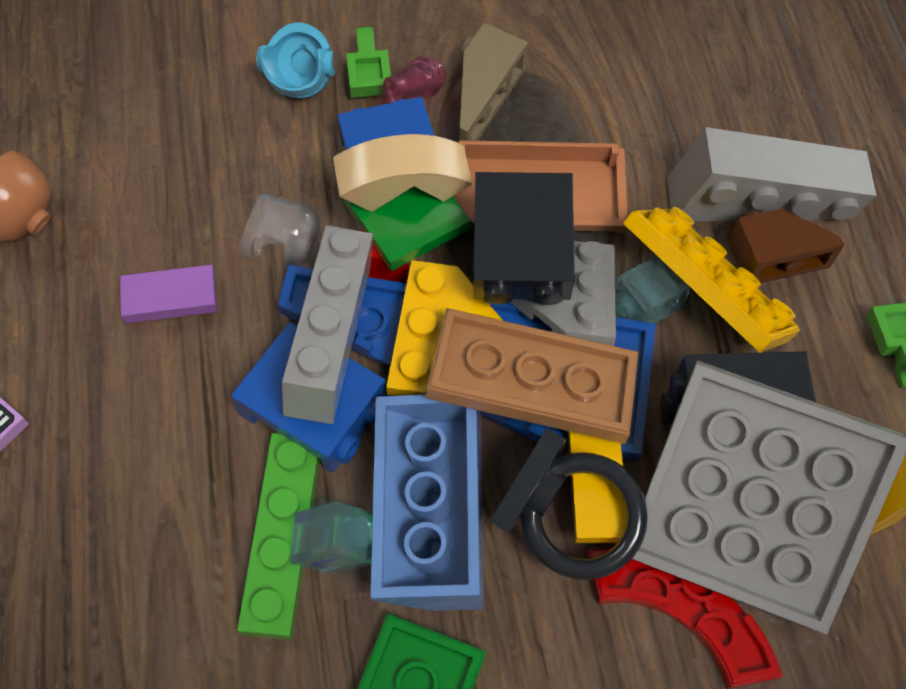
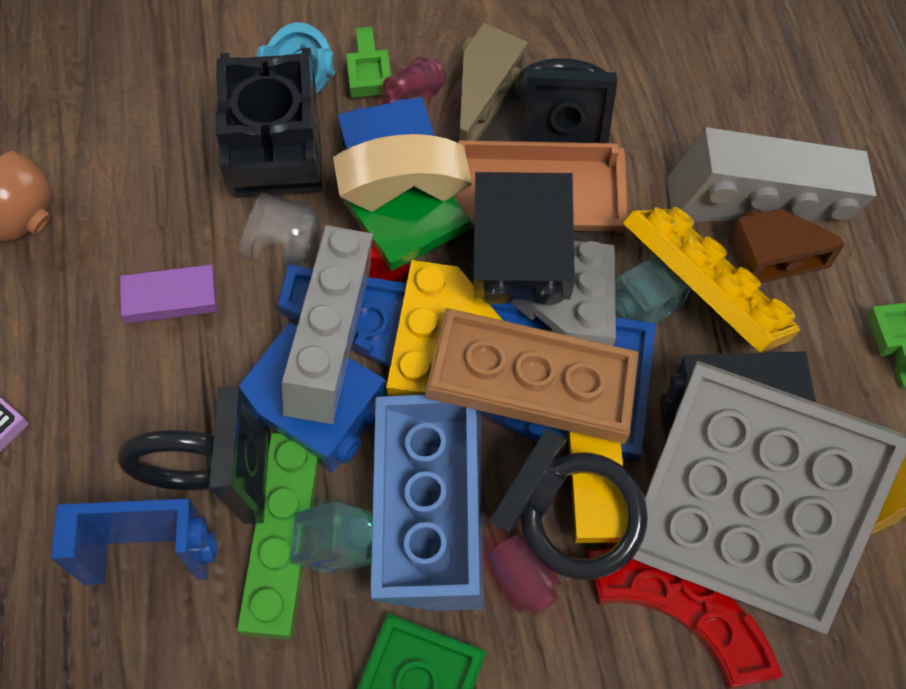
none -> blue panel [51,499,217,585]
none -> black tile [117,386,270,524]
none -> black piece [216,48,323,198]
none -> clear pink brick [488,534,562,617]
none -> black tile [515,58,617,143]

